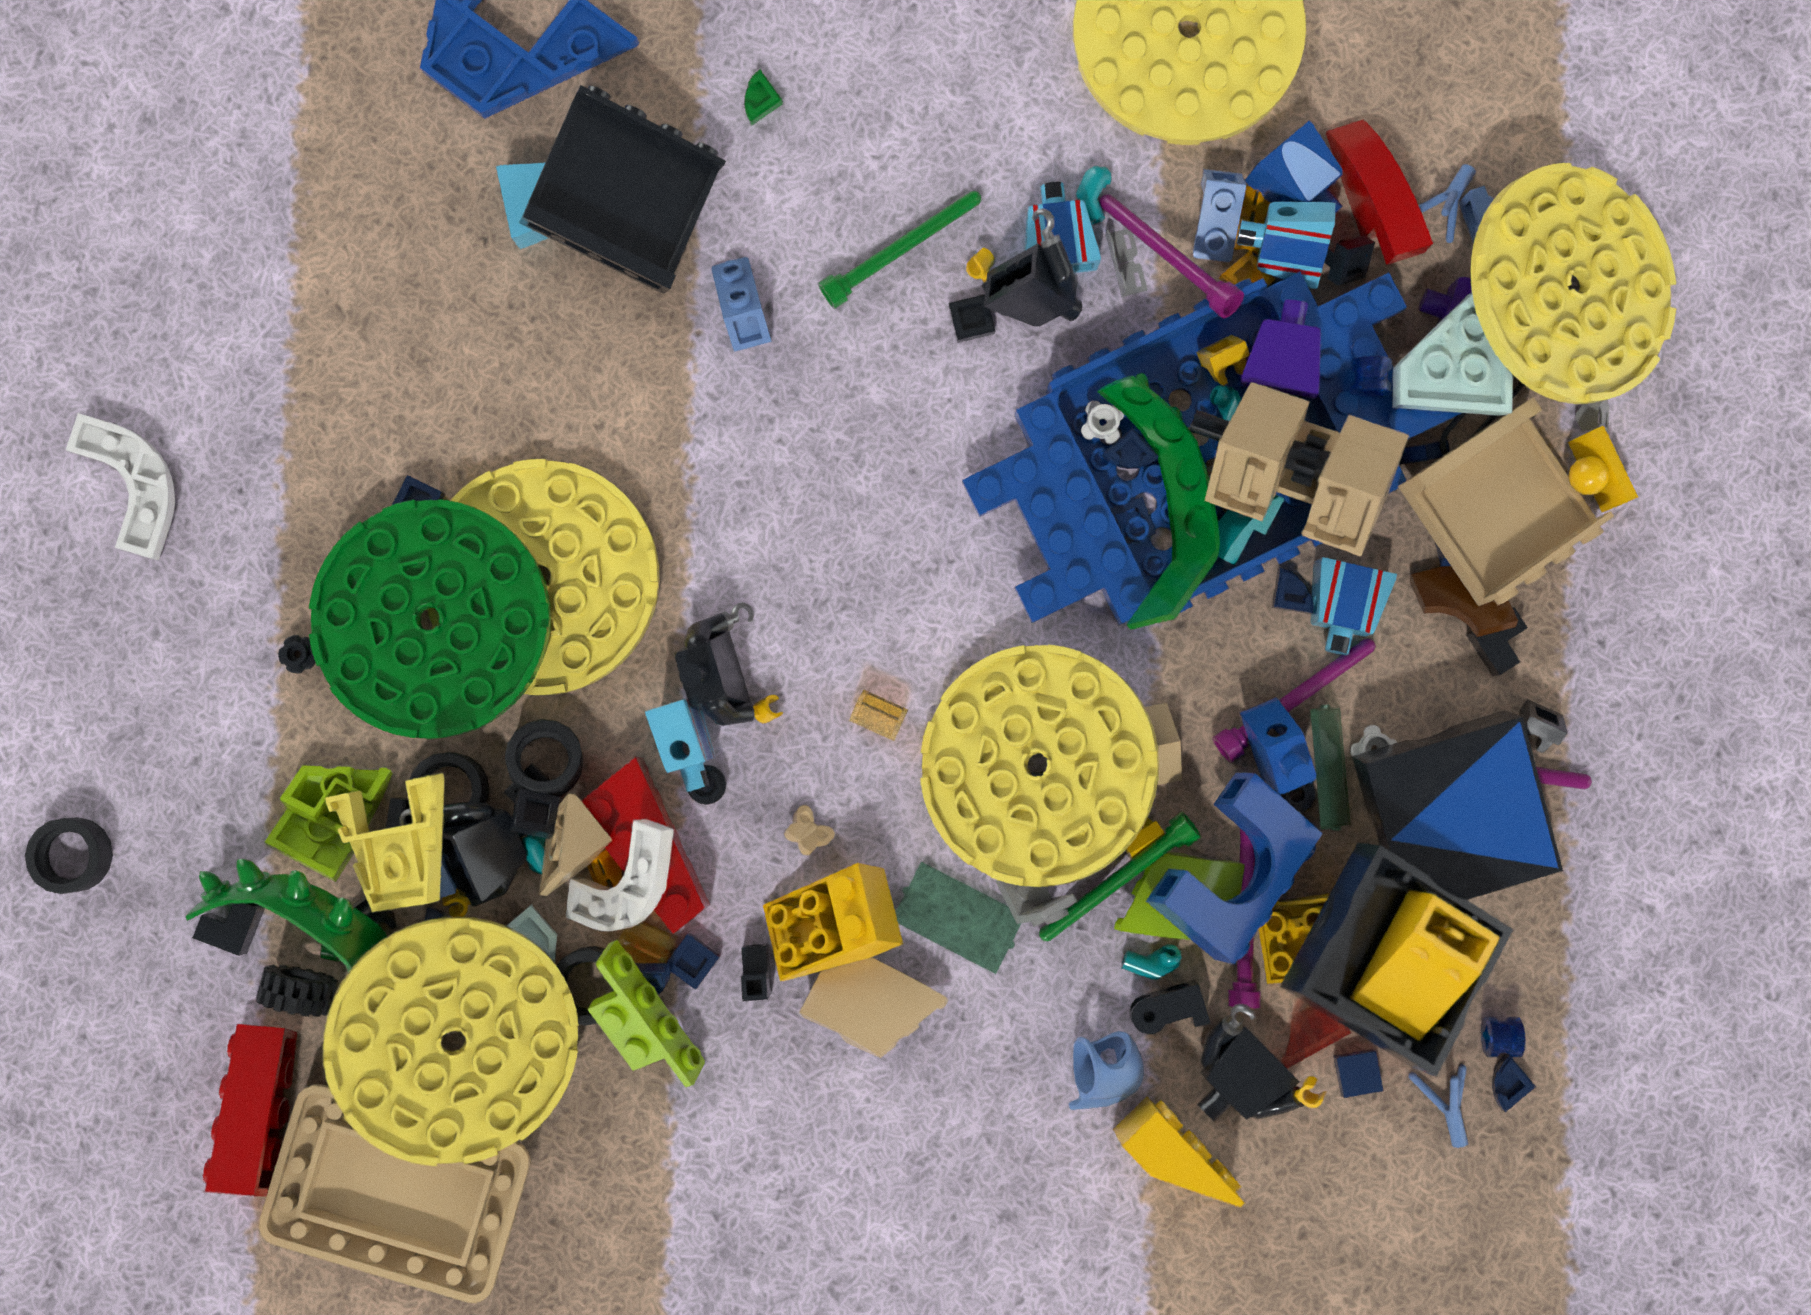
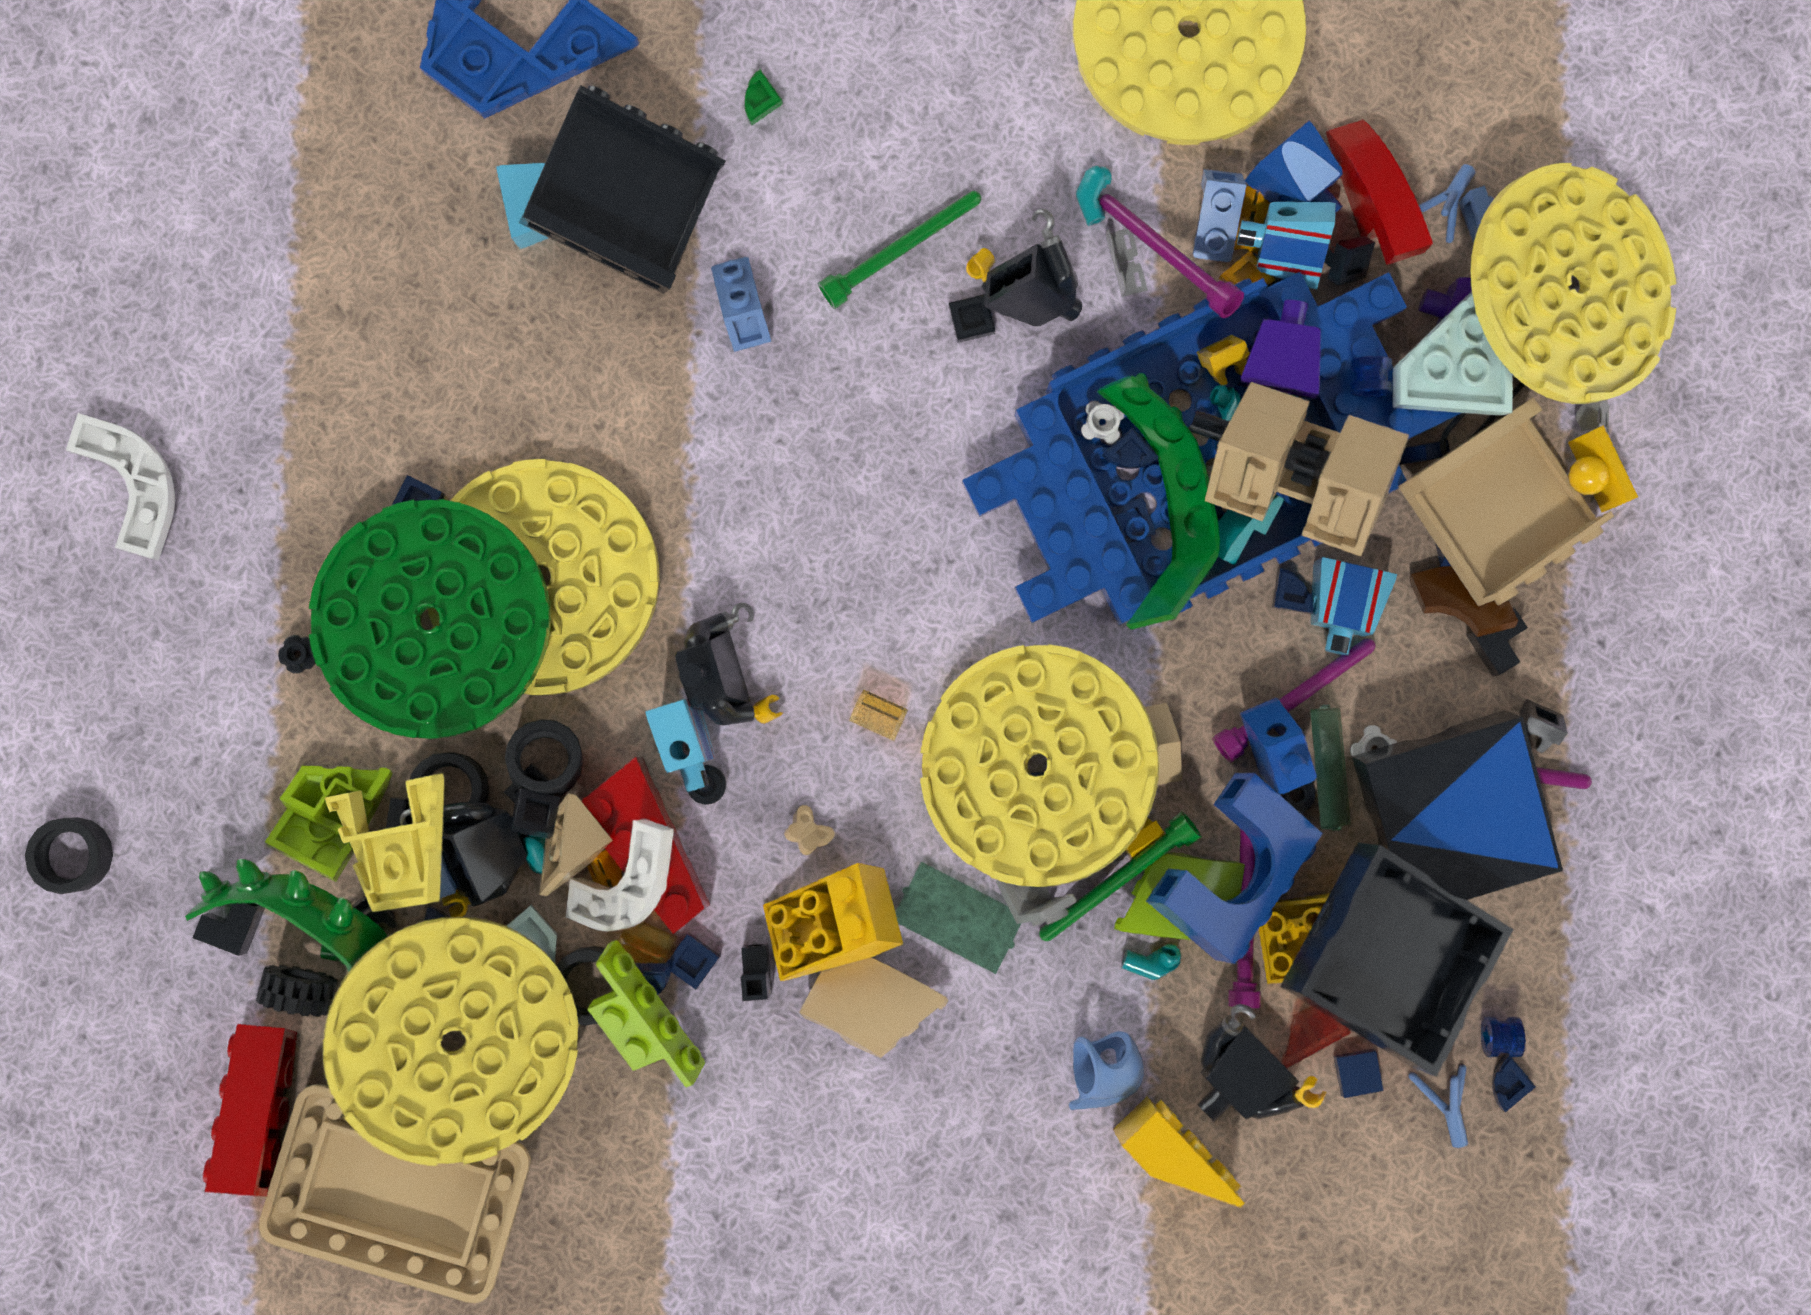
torso [1025,182,1101,273] -> none
black leg [1129,979,1211,1035] -> none
yellow slope [1350,890,1500,1041] -> none

